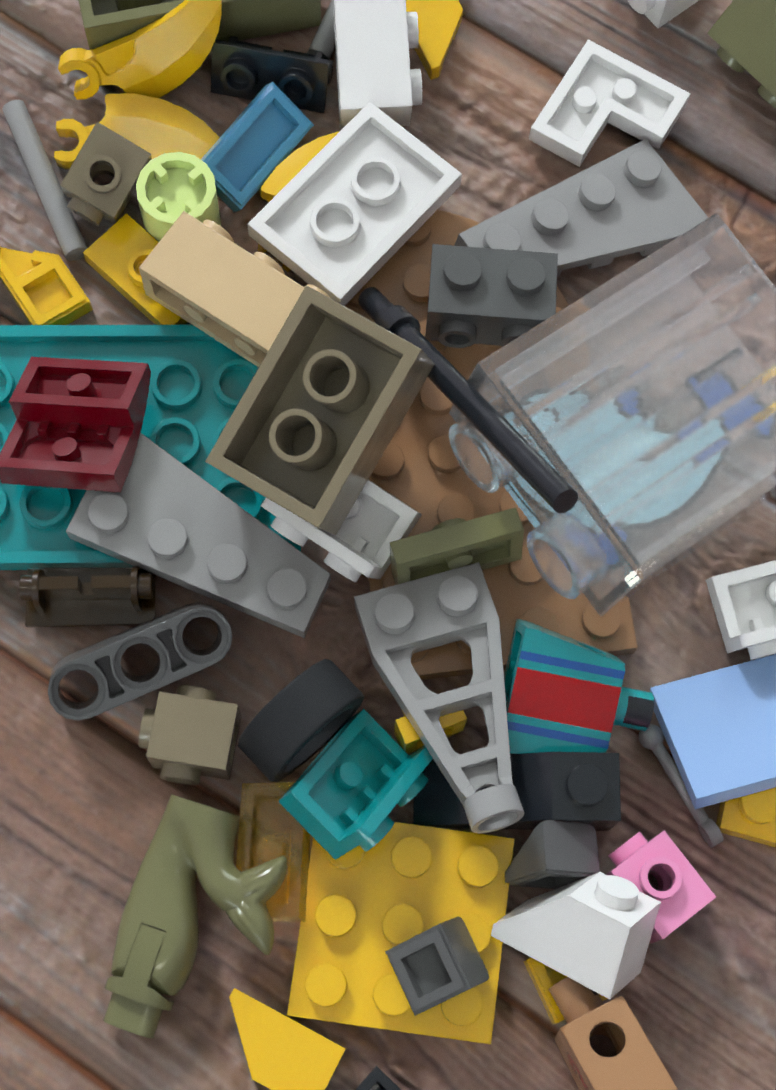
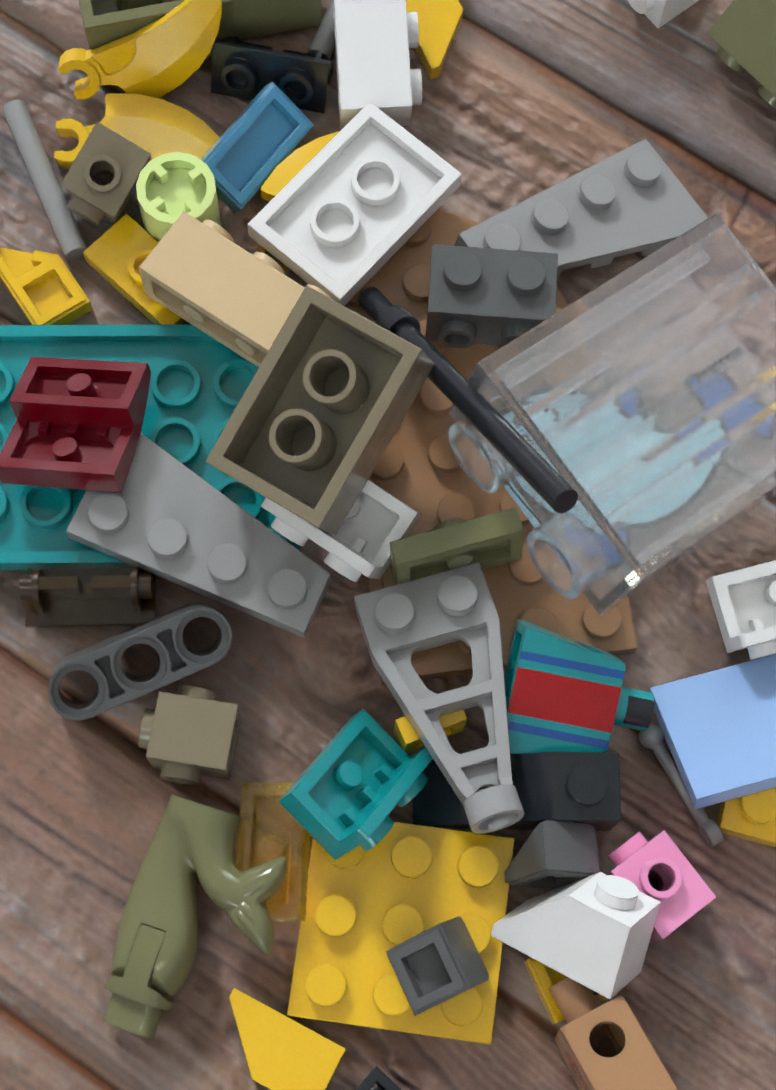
black tyre [238,659,365,782] -> none
white plate [529,40,691,167] -> none

